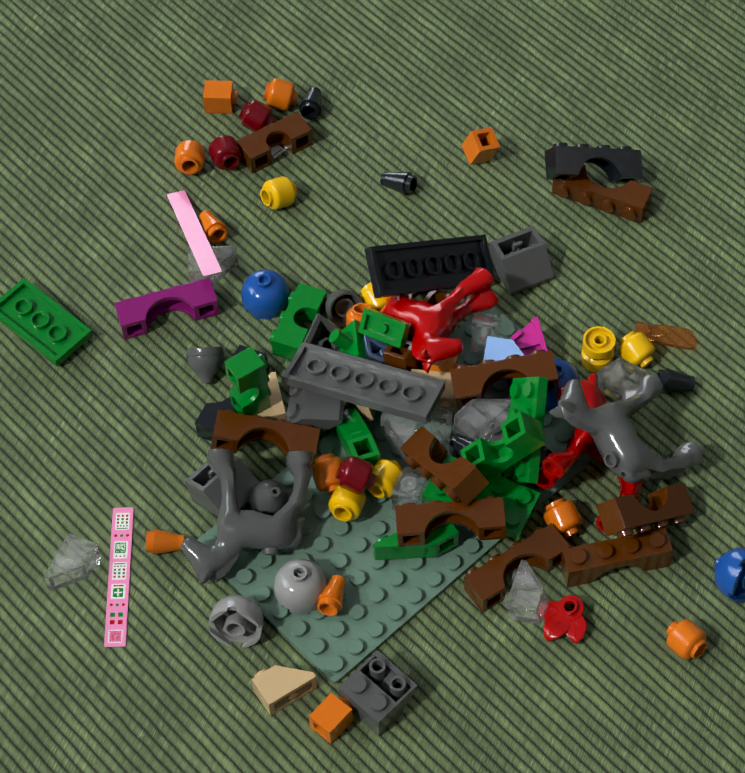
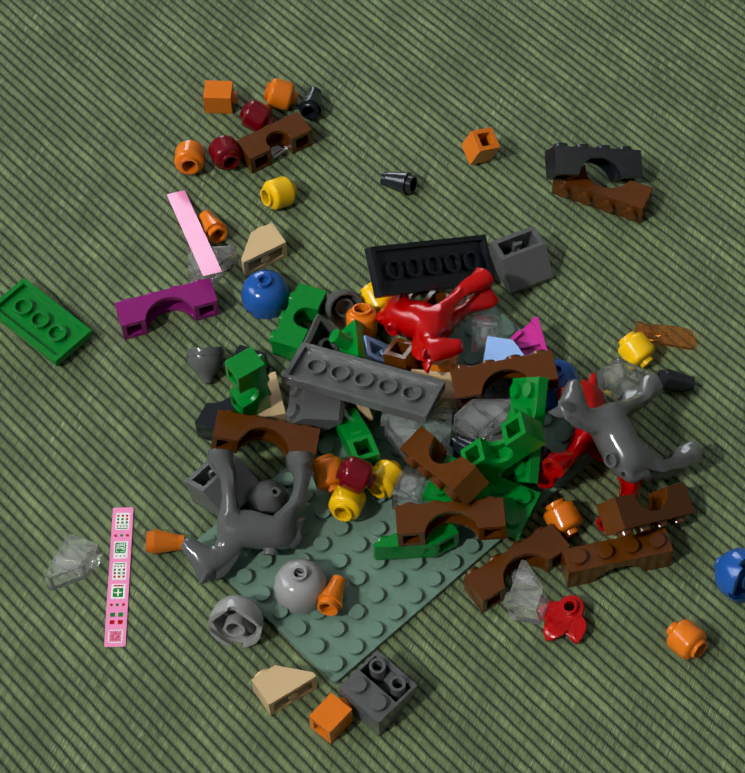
green plate [358,308,411,348] -> none
yellow wheel [581,326,616,373] -> none
none -> tan slope [241,222,288,277]

